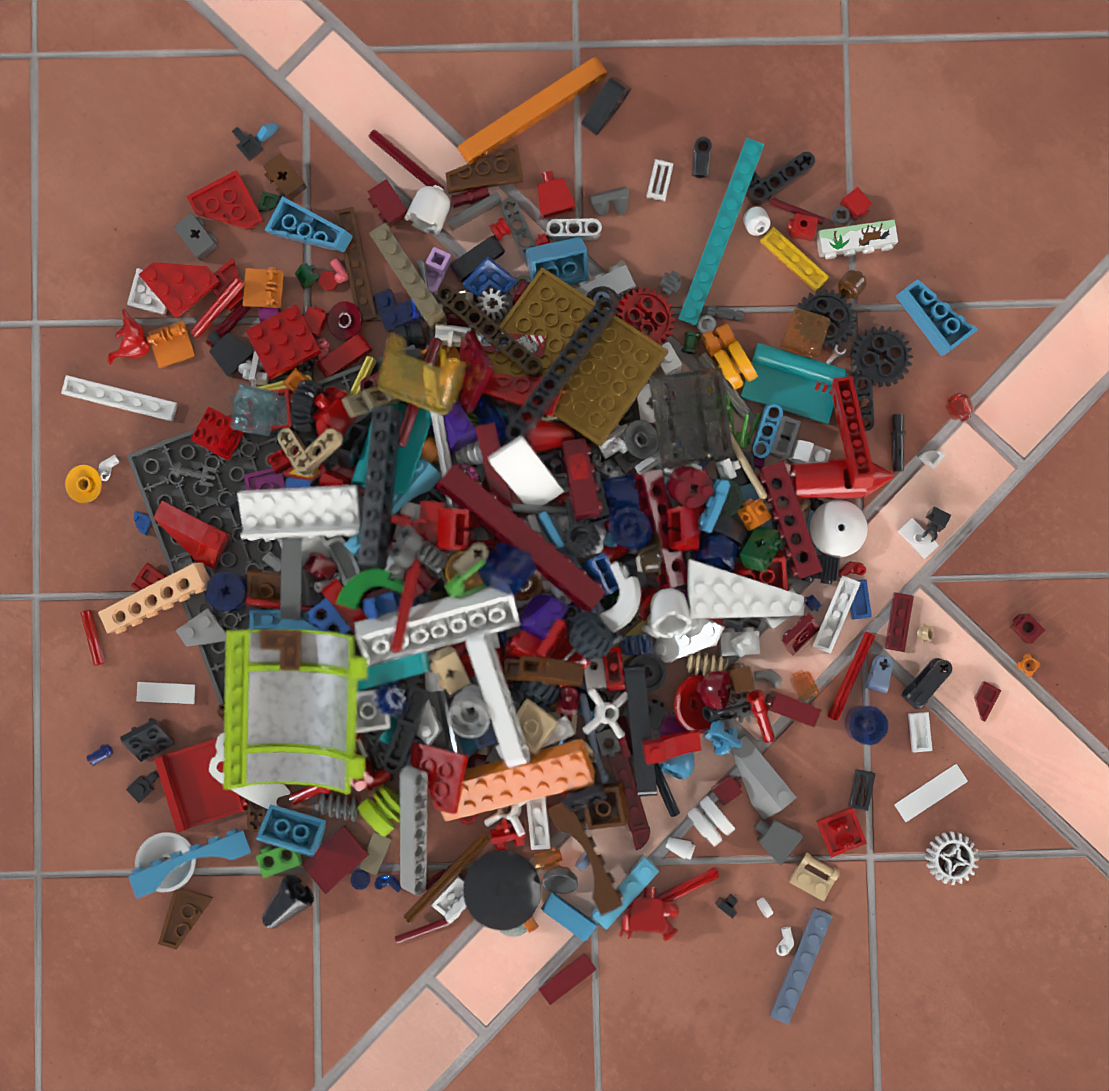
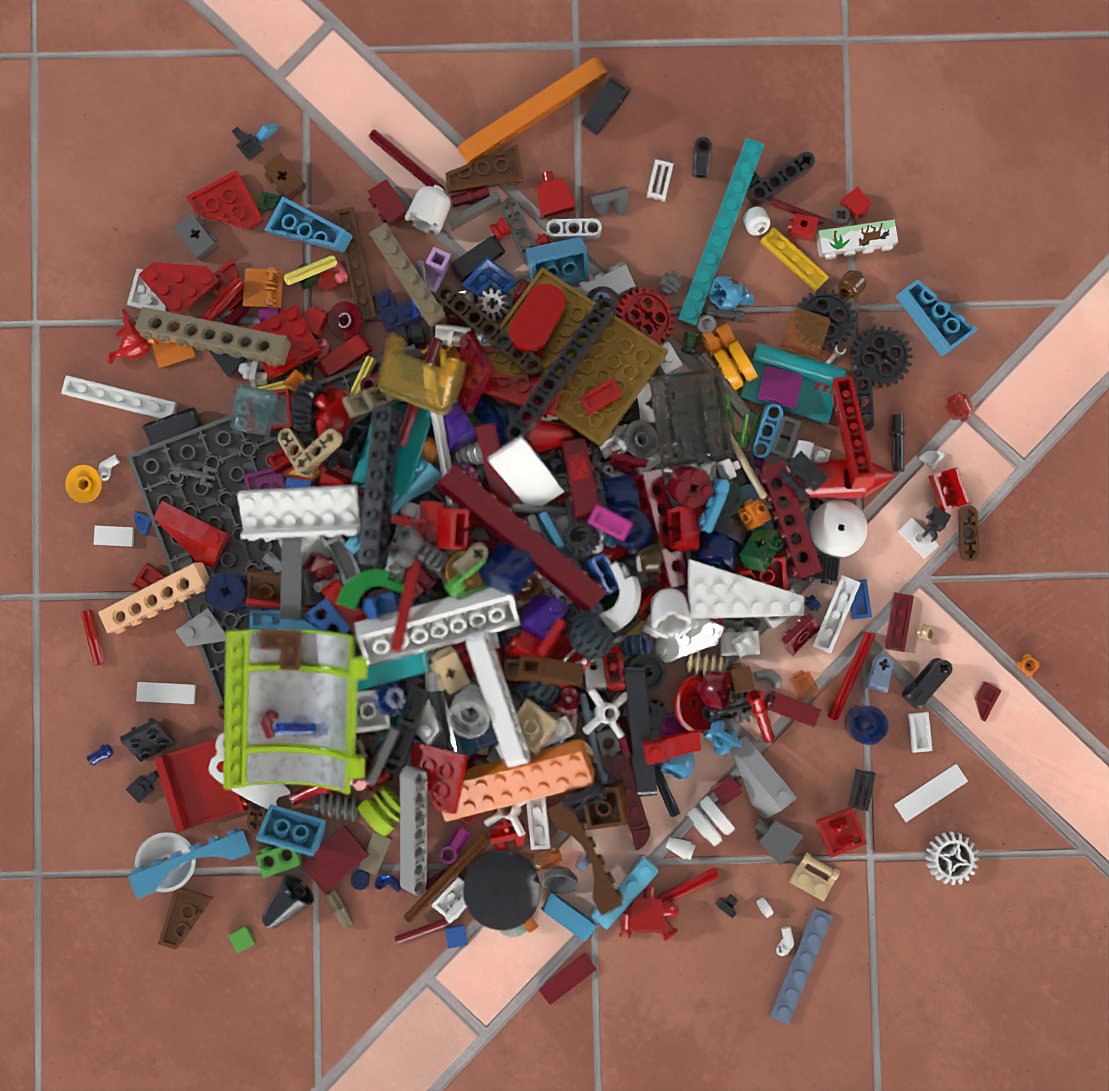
red bracket [190,407,246,461] -> none
red arm [838,561,867,578] -> none
dark red brick [1010,614,1045,644] -> none
none -> white tile [93,526,135,547]
none -> dark tan brick [135,307,291,366]
none -> black beam [142,407,203,445]
none -> bright green tile [228,926,256,953]
none -> dark red arm [261,710,279,739]
none -> clear blue pin [275,721,316,737]
none -> light yellow axle [284,255,337,285]
none -> dark tan axle [326,890,354,929]
none -> dark grey tile [365,725,399,785]
none -> magenta piece [440,824,471,864]
none -> blue tile [445,924,468,949]
none -> red tile [509,284,566,352]
none -> red tile [579,378,623,415]
none -> dark pink tile [588,505,633,541]
none -> dark red tile [609,451,648,473]
none -> white tile [701,460,716,481]
none -> dark azure piece [709,276,754,310]
none -> magenta tile [757,365,803,409]
none -> black plate [778,450,829,501]
none -> red bracket [928,467,969,511]
none -> reddish brown beam [958,506,979,561]

